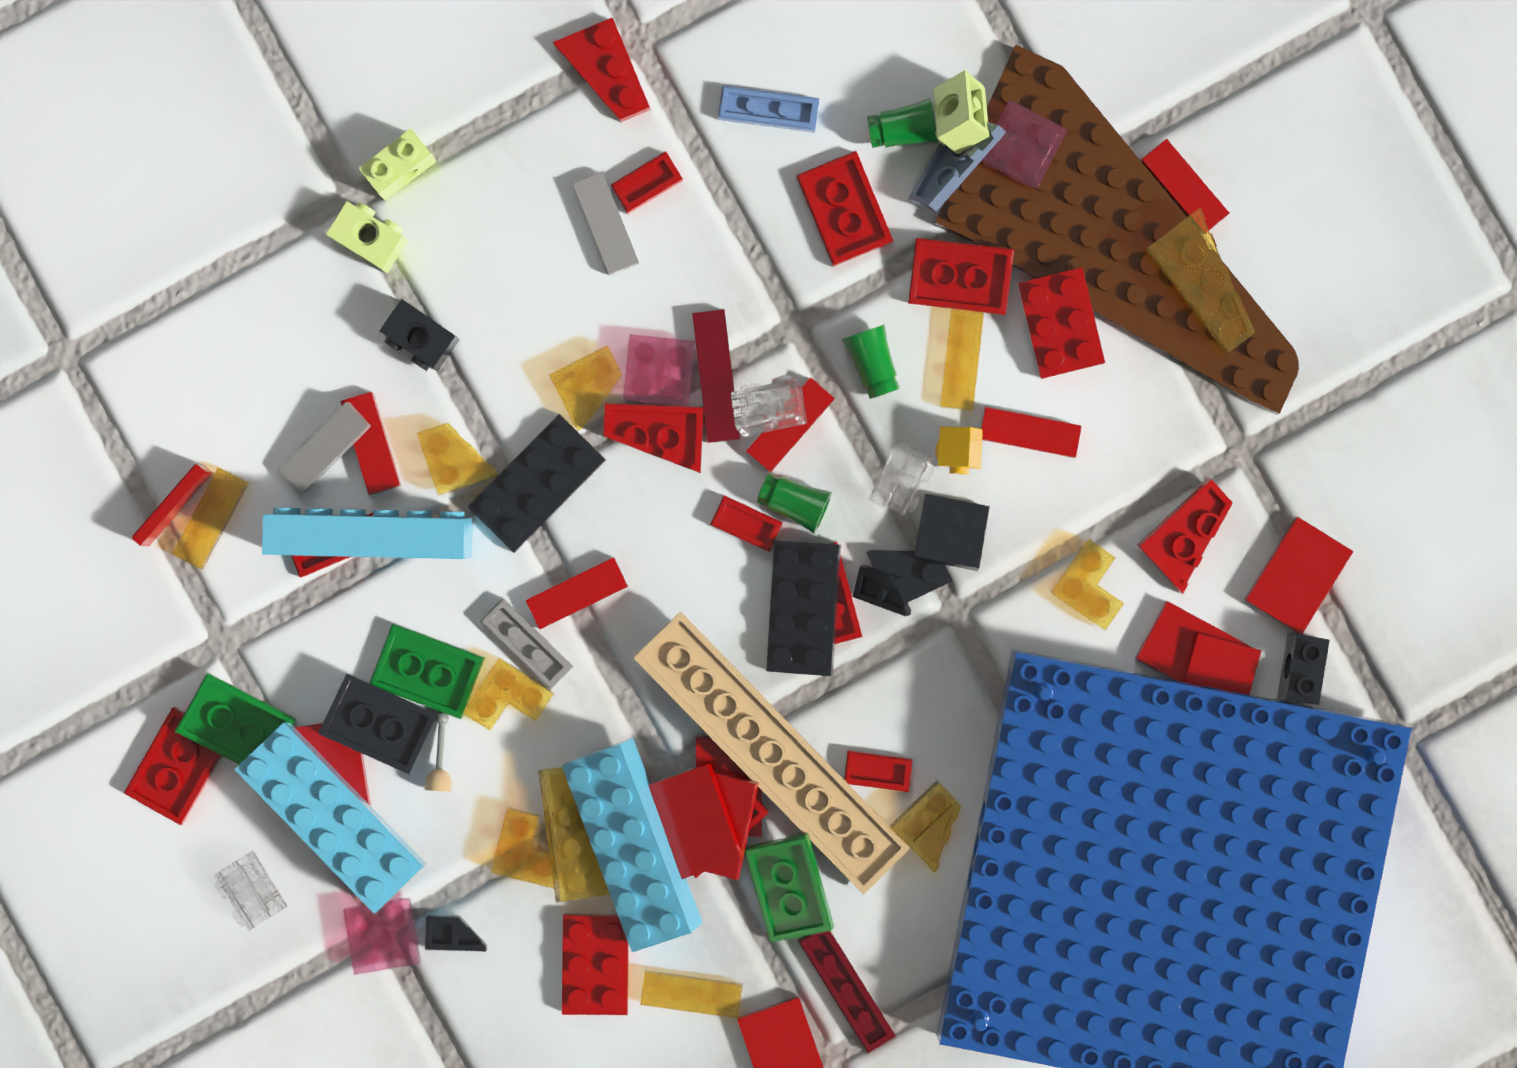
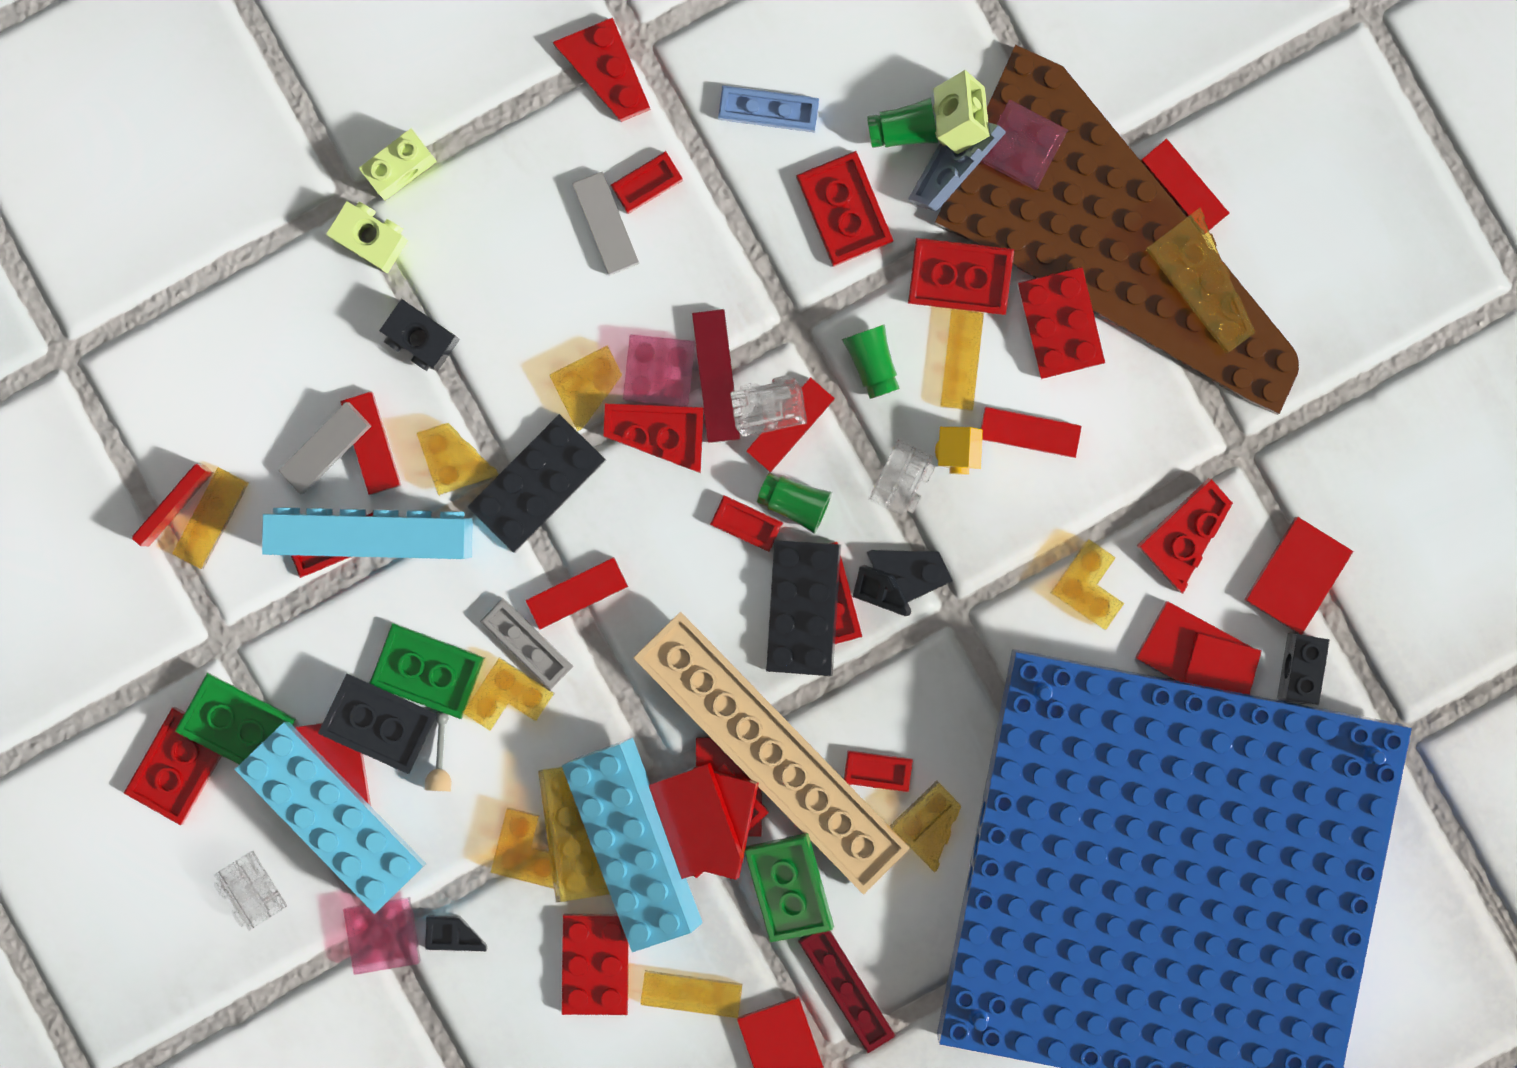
black tile [913,494,990,571] -> none

